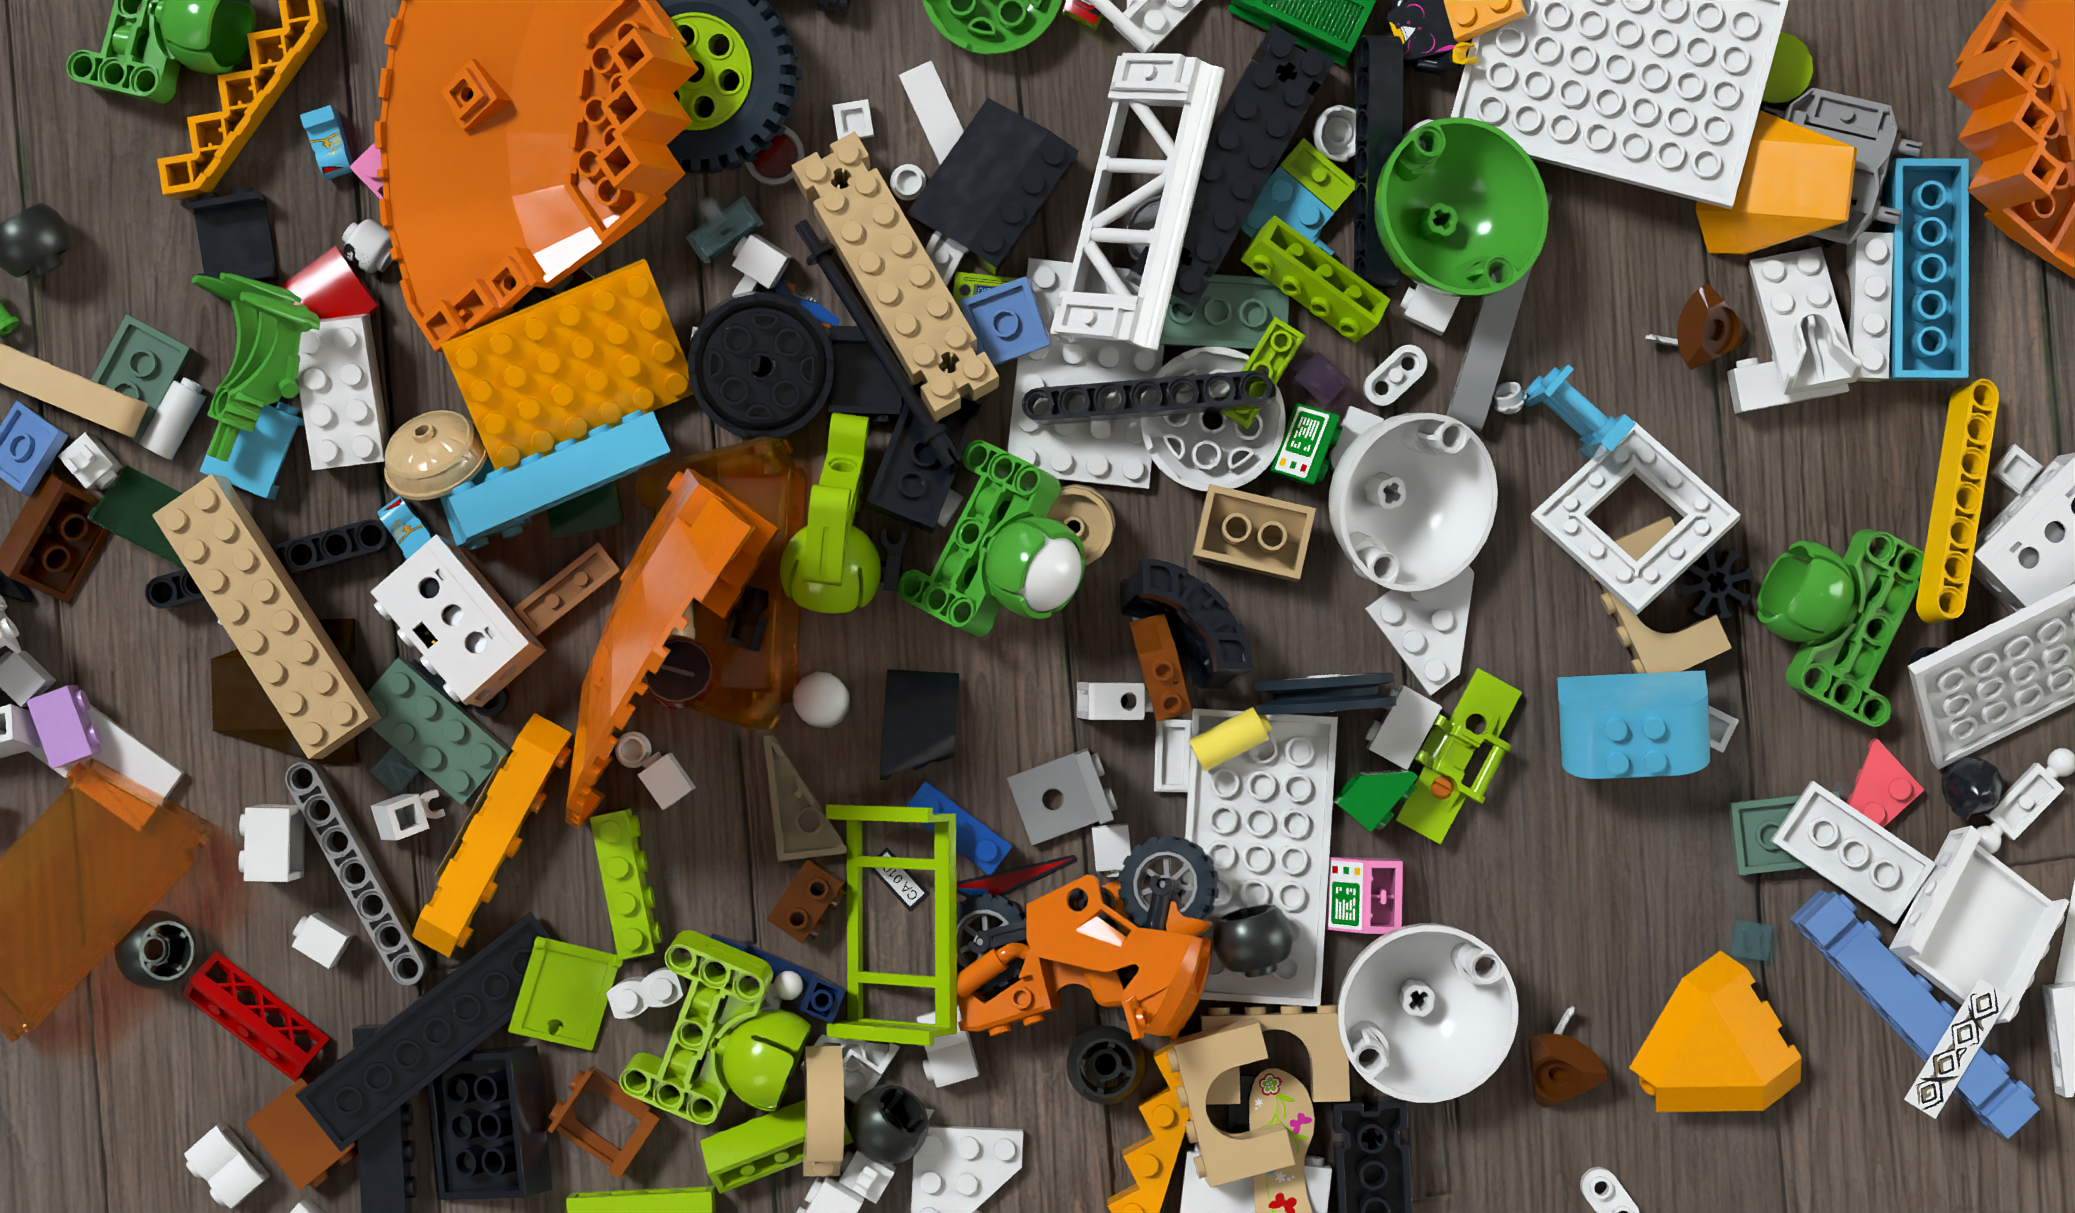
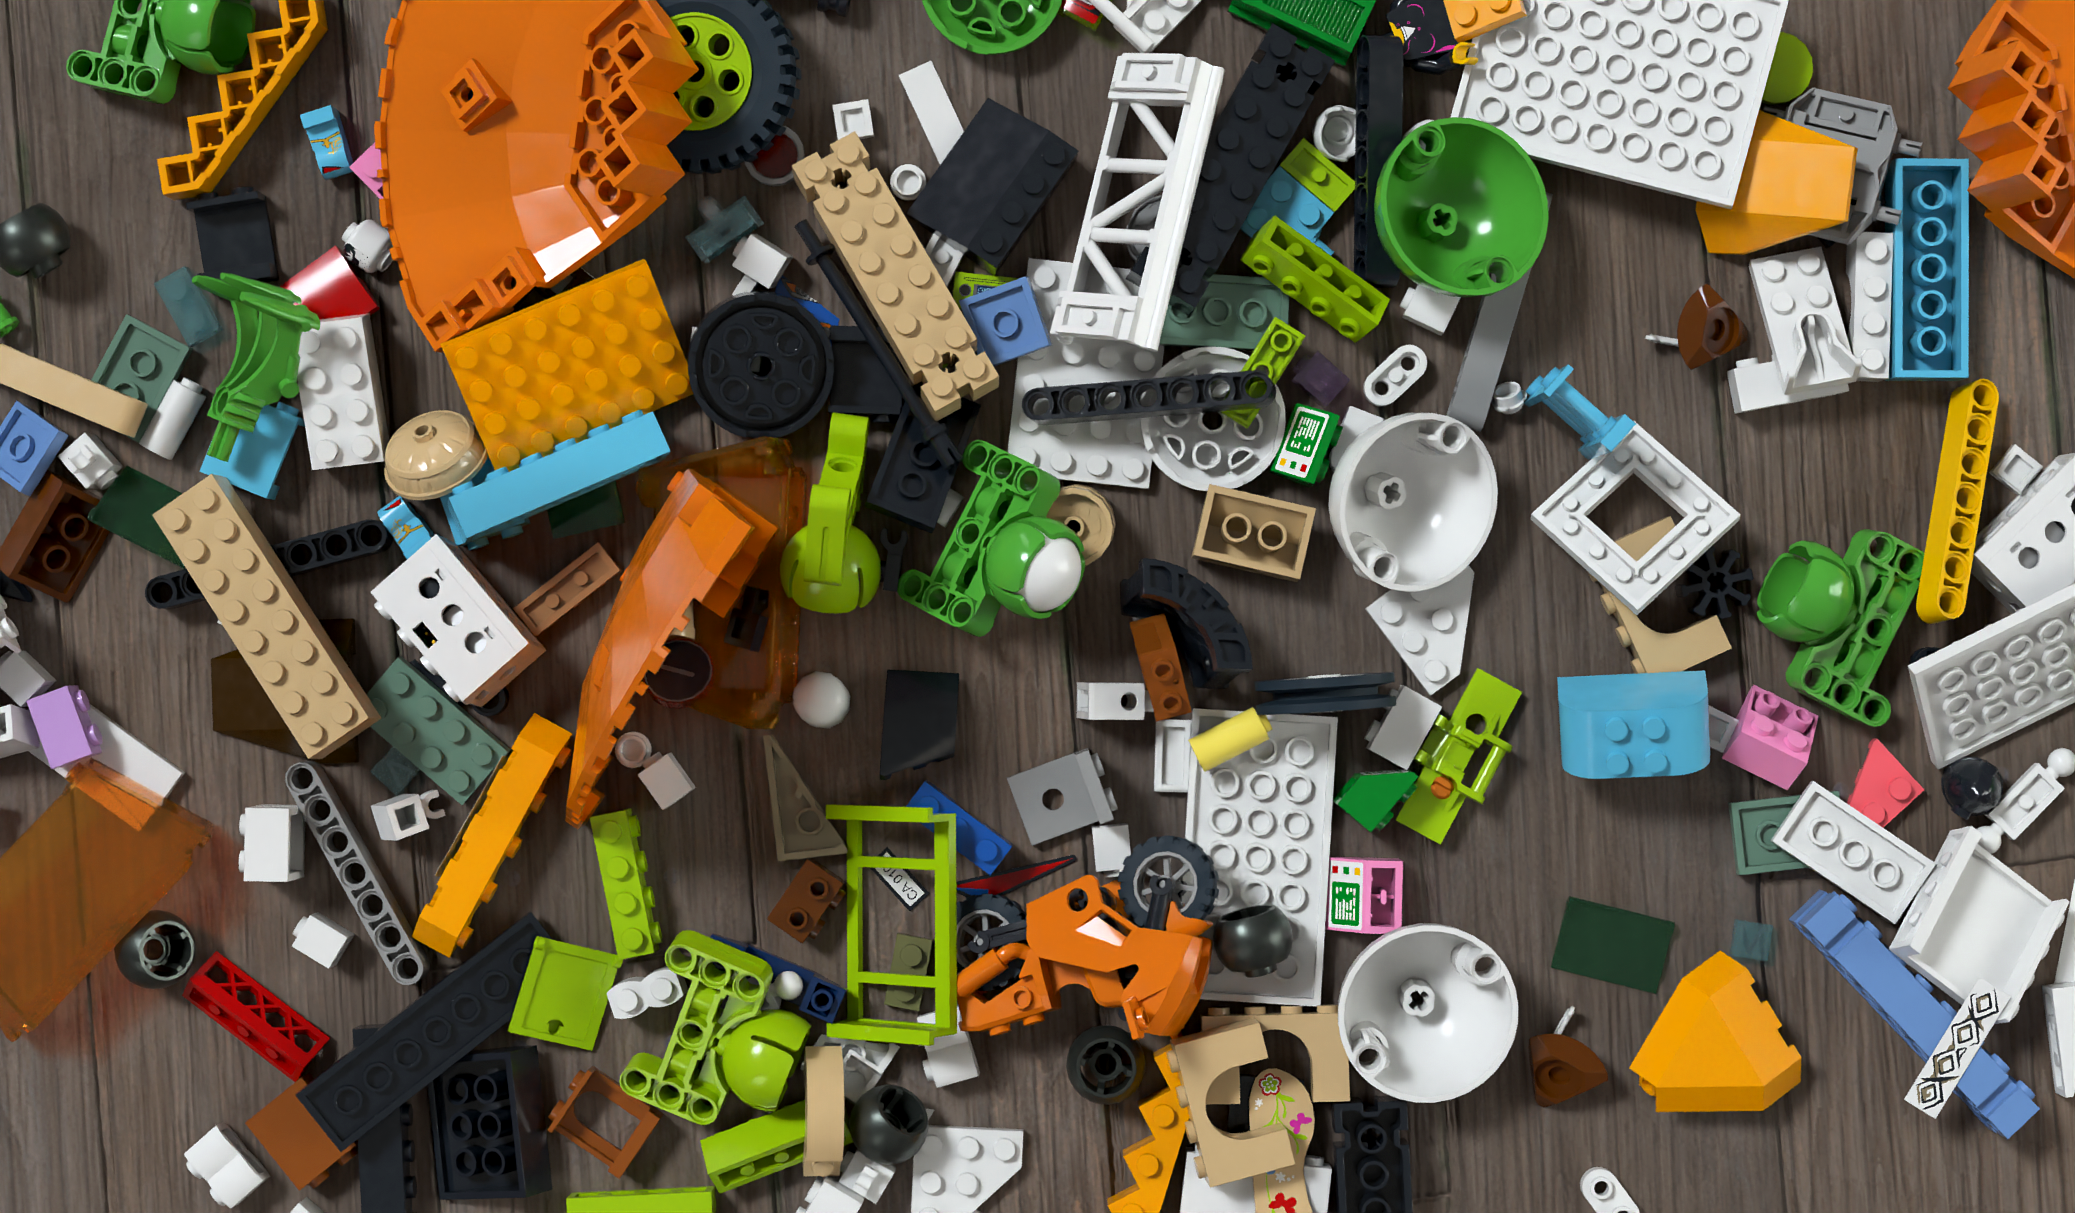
none -> clear light blue plate [154,266,223,347]
none -> olive plate [884,933,933,1011]
none -> clear green piece [1550,896,1675,994]
none -> bright pink slope [1722,684,1818,790]

